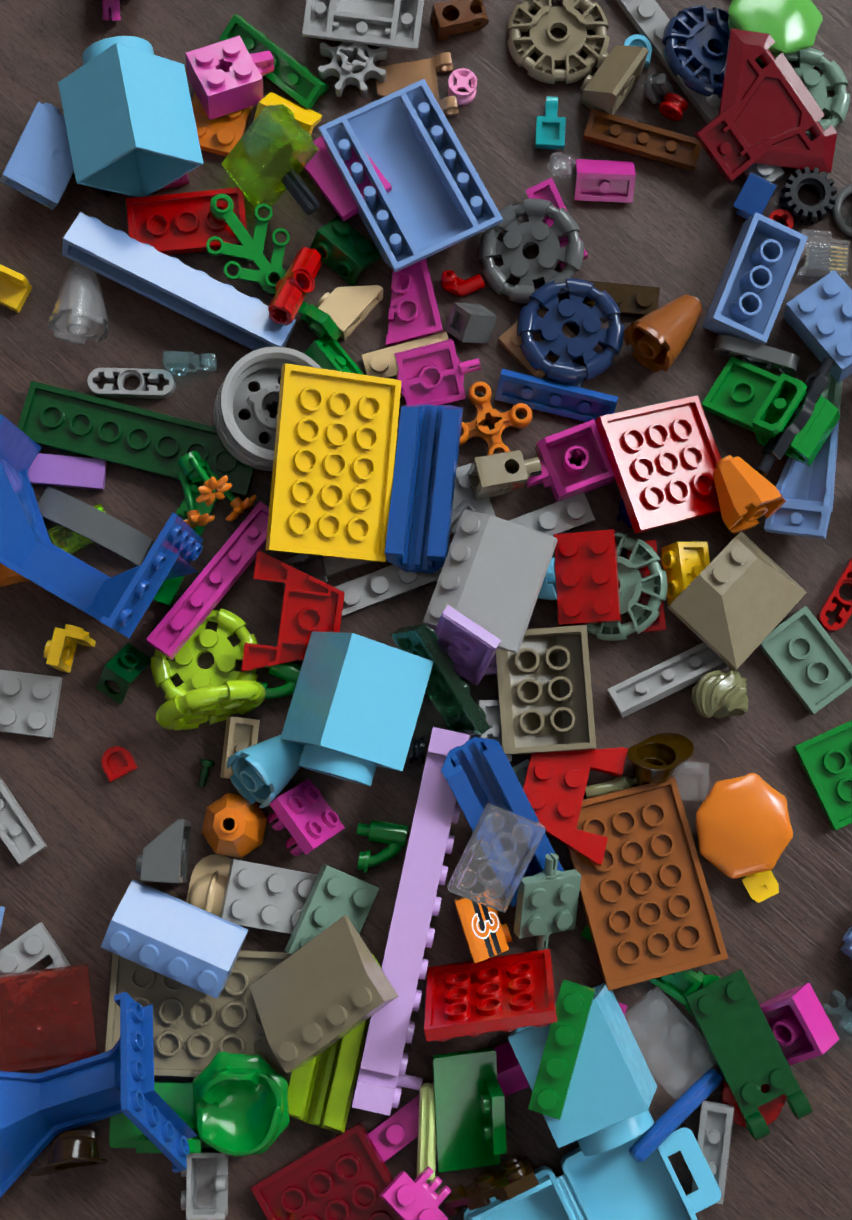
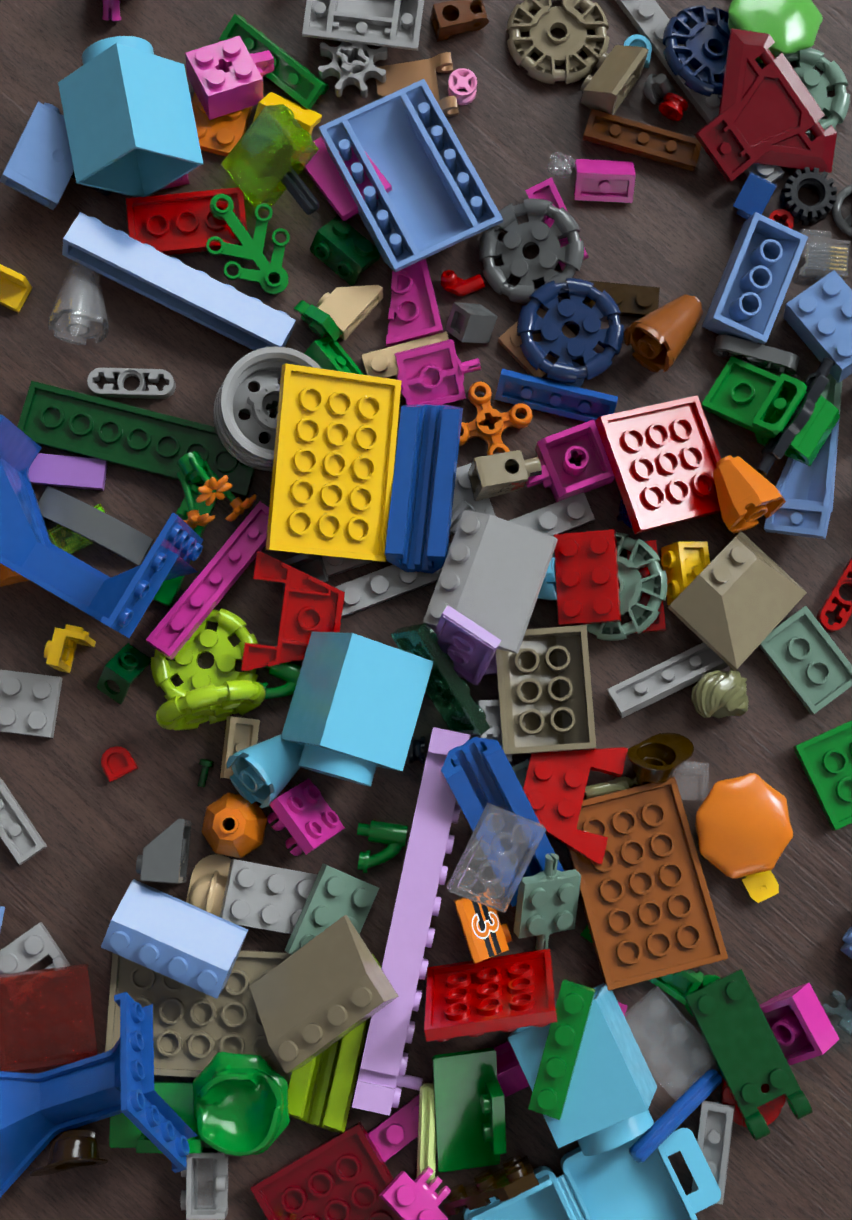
clear light blue plate [163,351,217,376] -> none
red piece [268,247,322,326] -> none
teal plate [535,96,566,150] -> none

